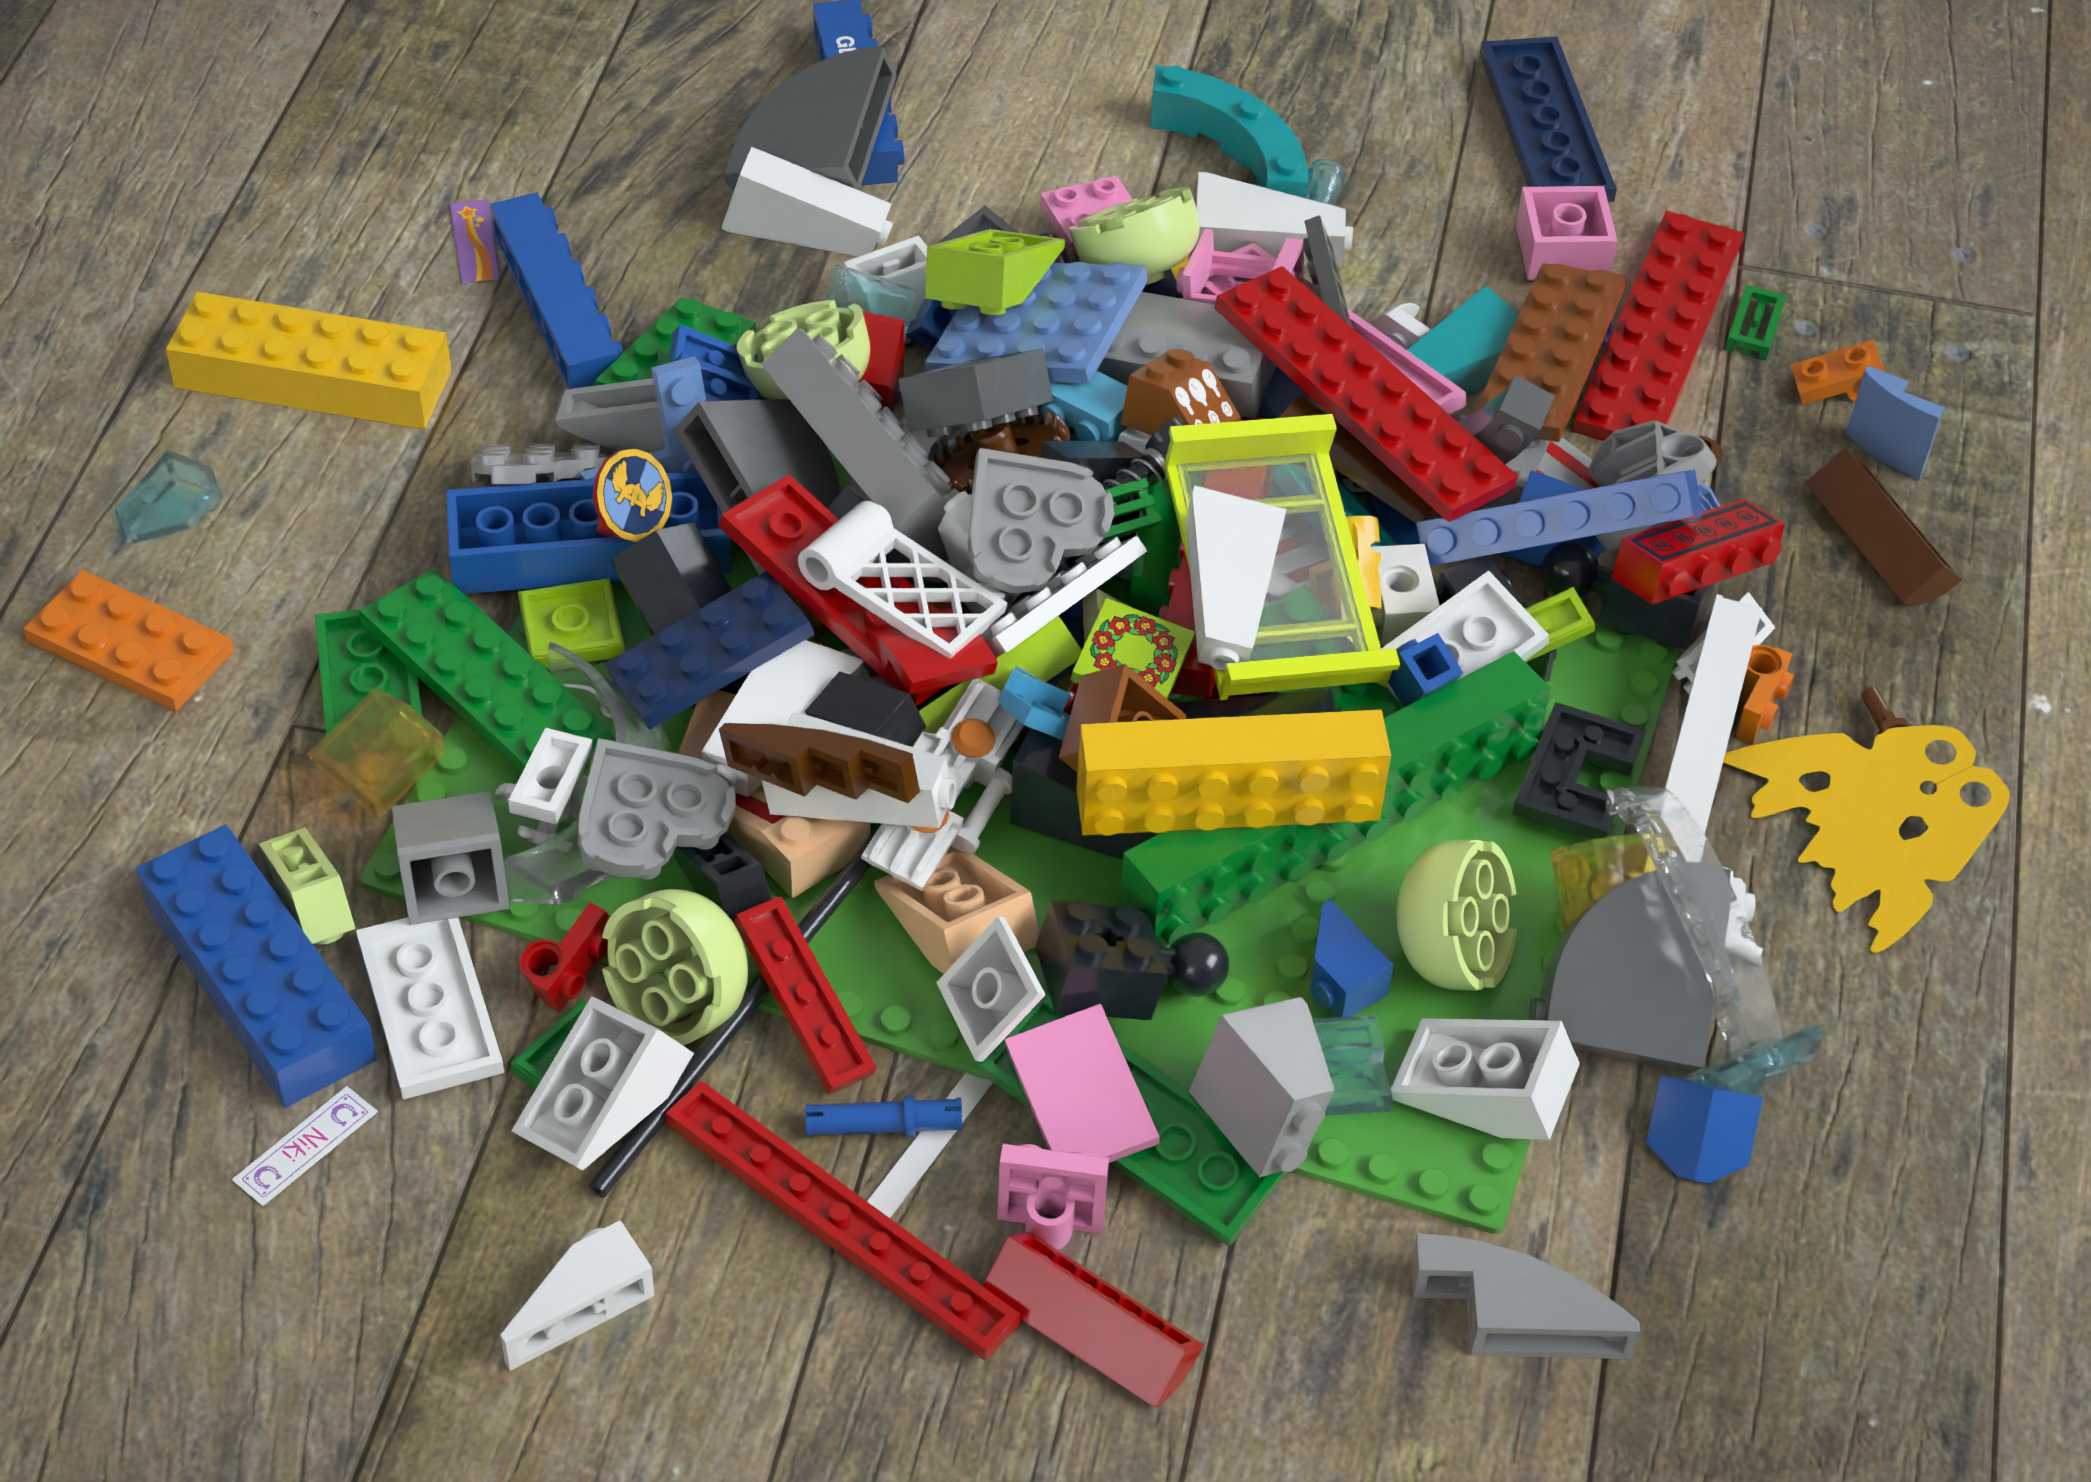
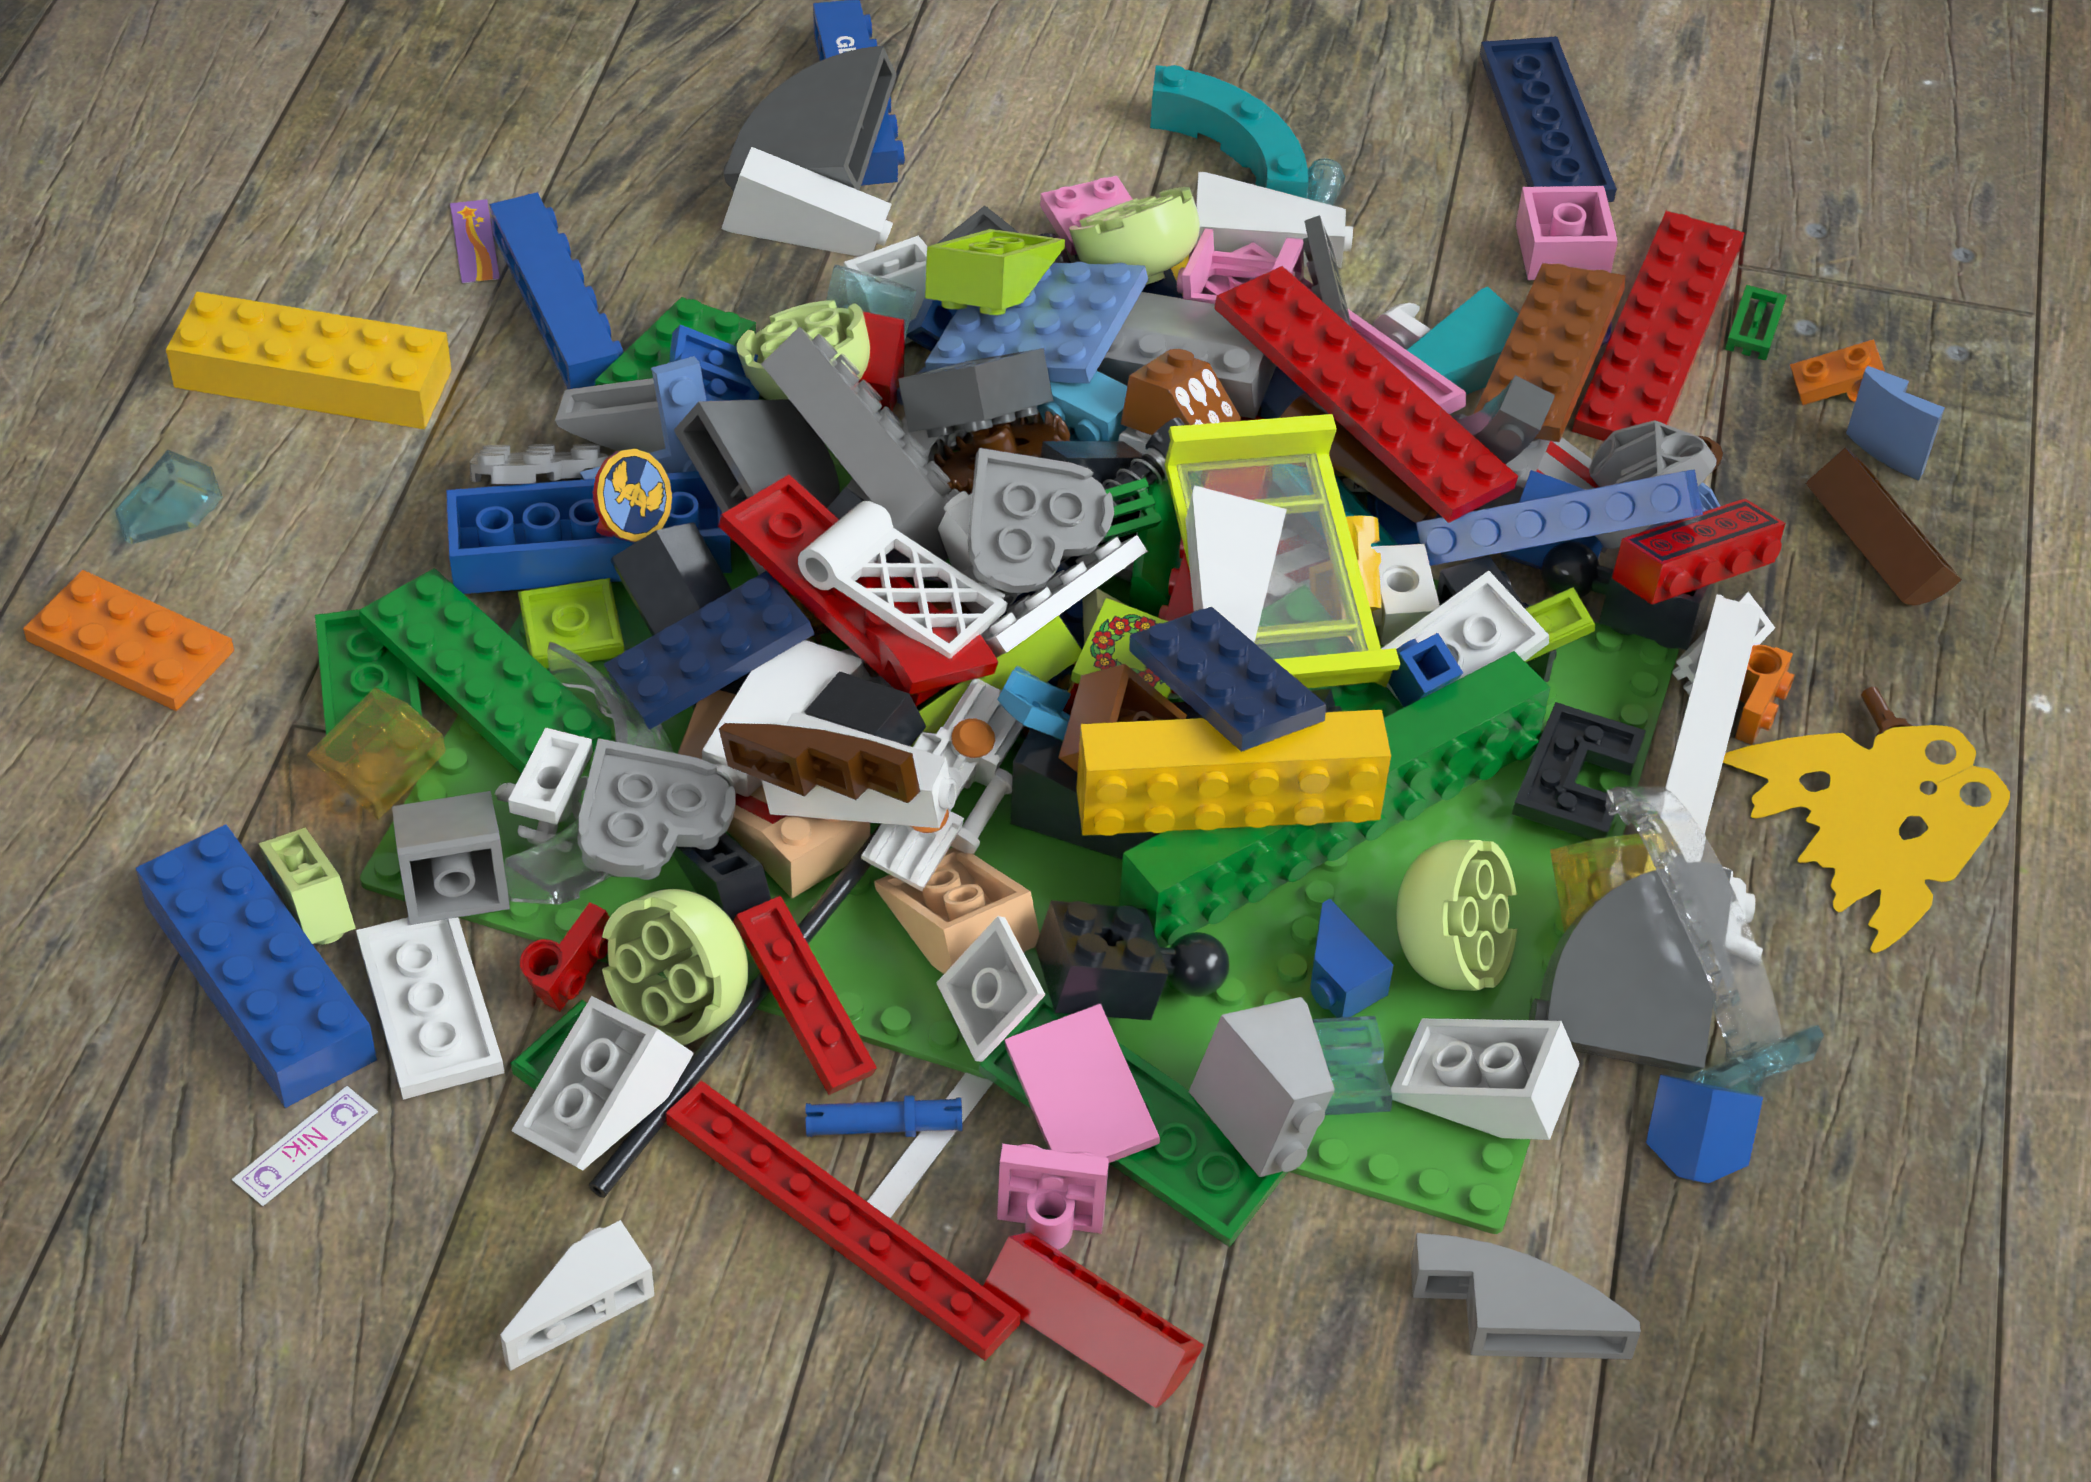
none -> dark blue plate [1129,606,1326,752]

